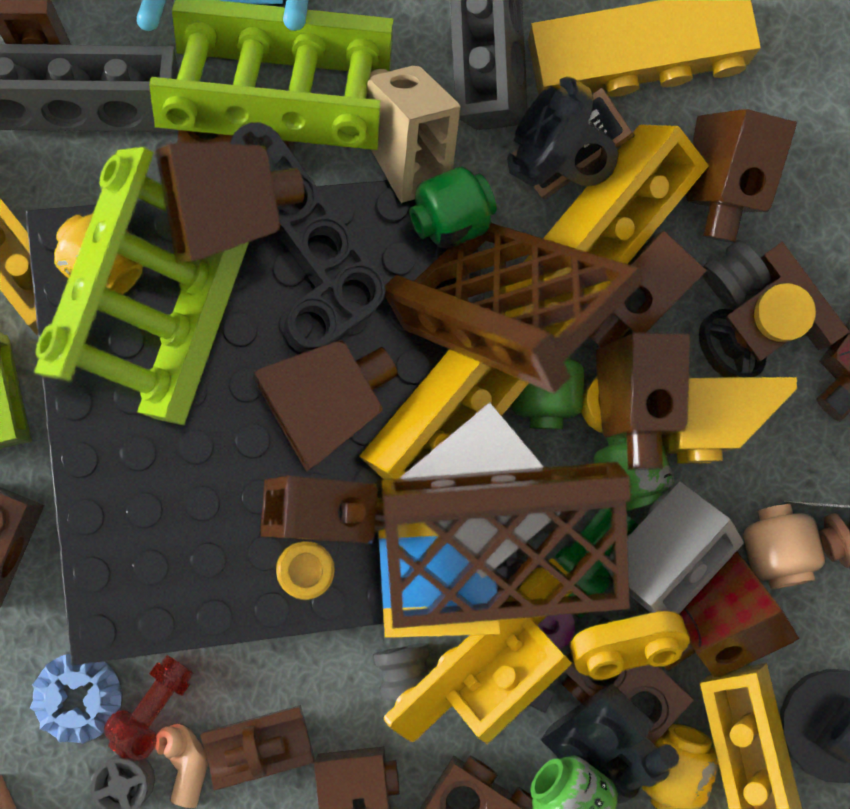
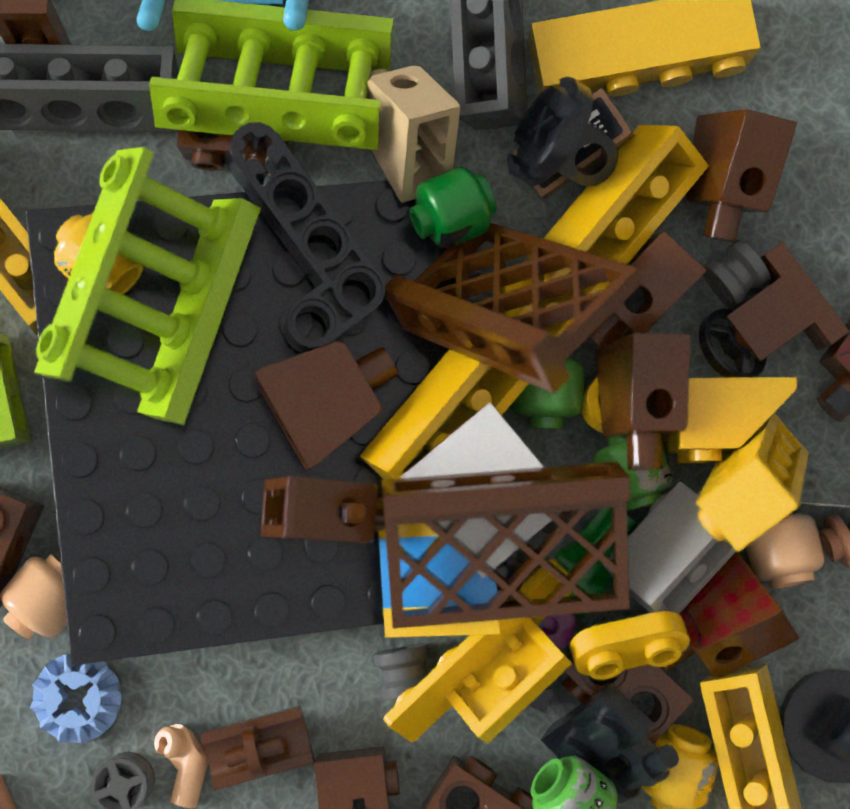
clear red bar [104,655,194,761] -> none
reddish brown torso [155,142,304,263] -> none
yellow tile [276,541,335,599] -> none
yellow tile [754,283,816,342] -> none
none -> light nougat head [0,553,67,640]
none -> yellow brick [696,412,809,552]

